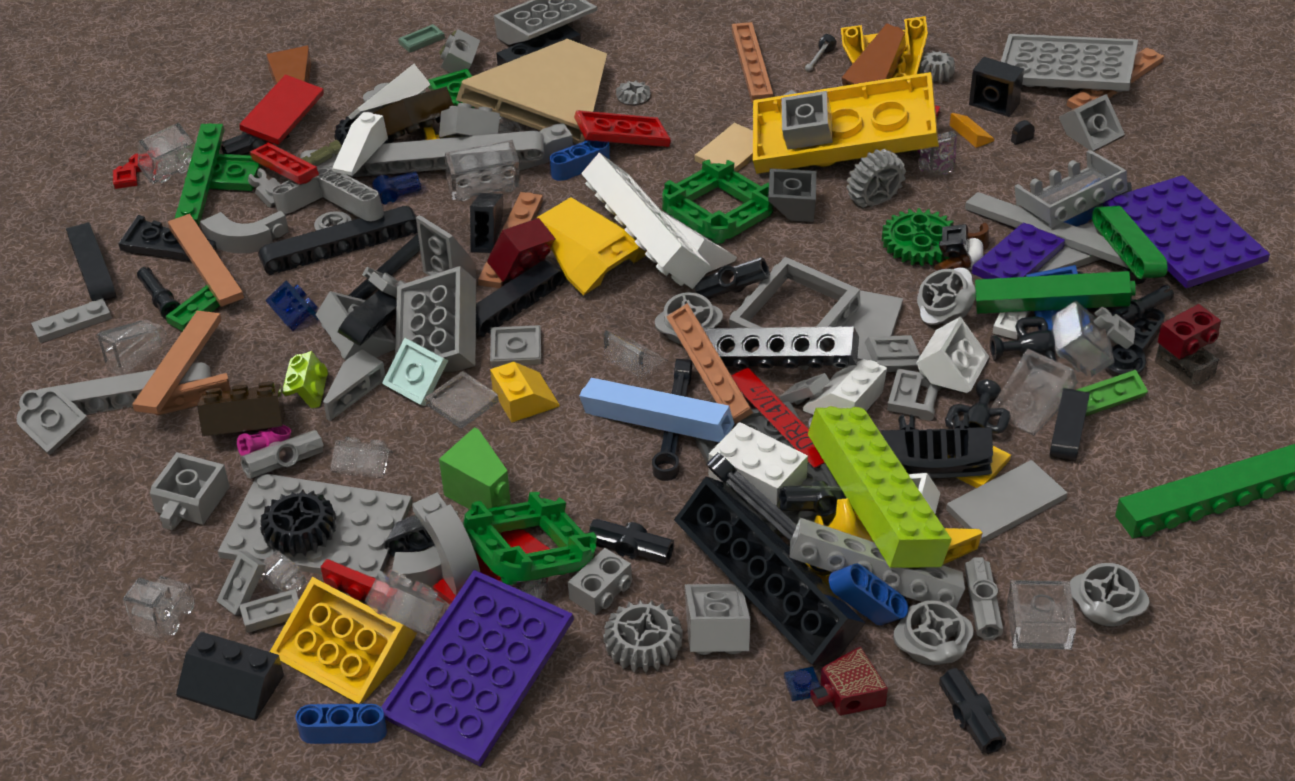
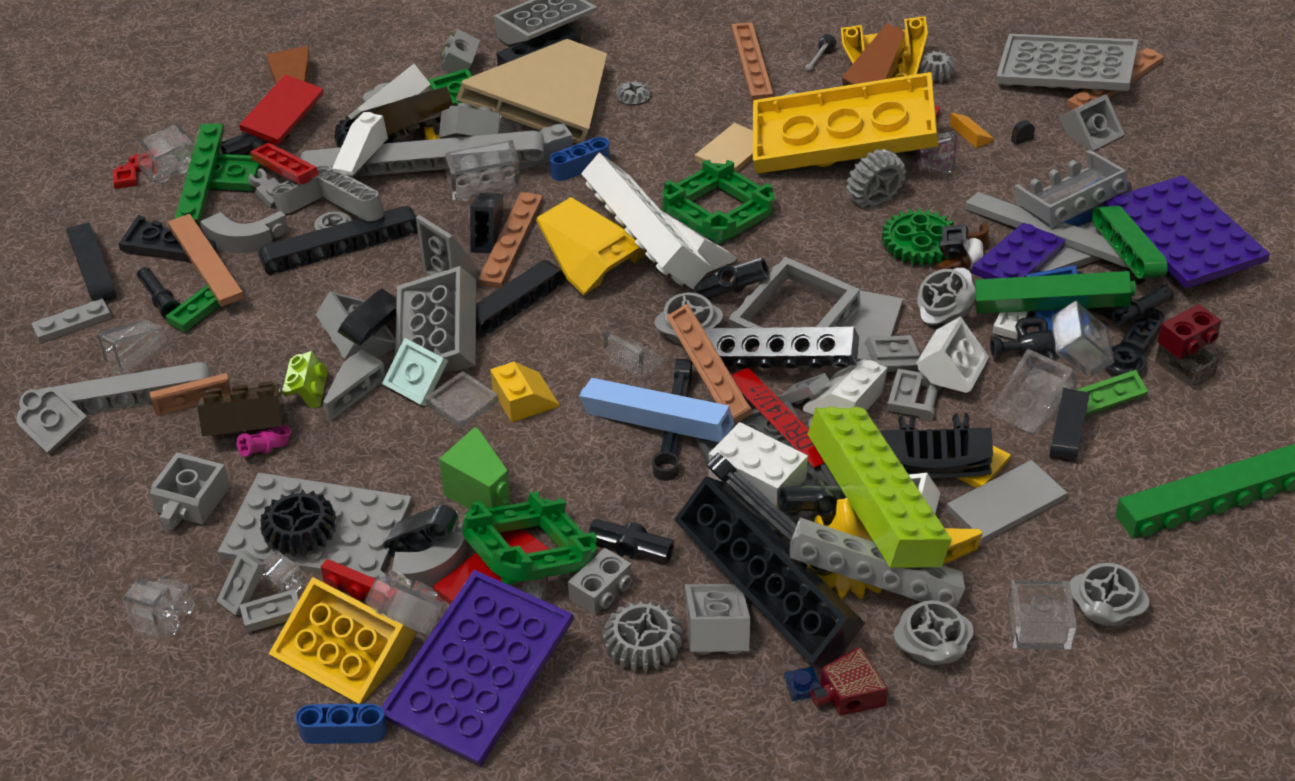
nougat tile [132,311,221,414] -> none
black slope [176,632,284,721] -> none
light grey piece [241,430,324,479] -> none
clear blue bracket [265,280,319,331] -> none
olive axle [301,140,342,166] -> none
clear bracket [330,437,393,478] -> none
black axle [348,234,420,300] -> none
light grey plate [362,267,406,298] -> none
clear blue piece [372,171,421,205] -> none
sand green tile [398,24,445,53] -> none
light grey arch [412,492,480,596] -> none
dark red brick [487,218,556,282] -> none
light grey tile [490,325,541,367] -> none
red tile [574,110,671,147] -> none
dark grey slope [768,168,816,222] -> none
light grey brick [781,91,833,150] -> none
blue beam [829,563,908,626] -> none
black piece [939,668,1006,754] -> none
black piece [945,379,1011,434] -> none
light grey piece [964,557,1003,640] -> none
black brick [969,57,1024,117] -> none
light grey plate [1094,307,1135,349] -> none

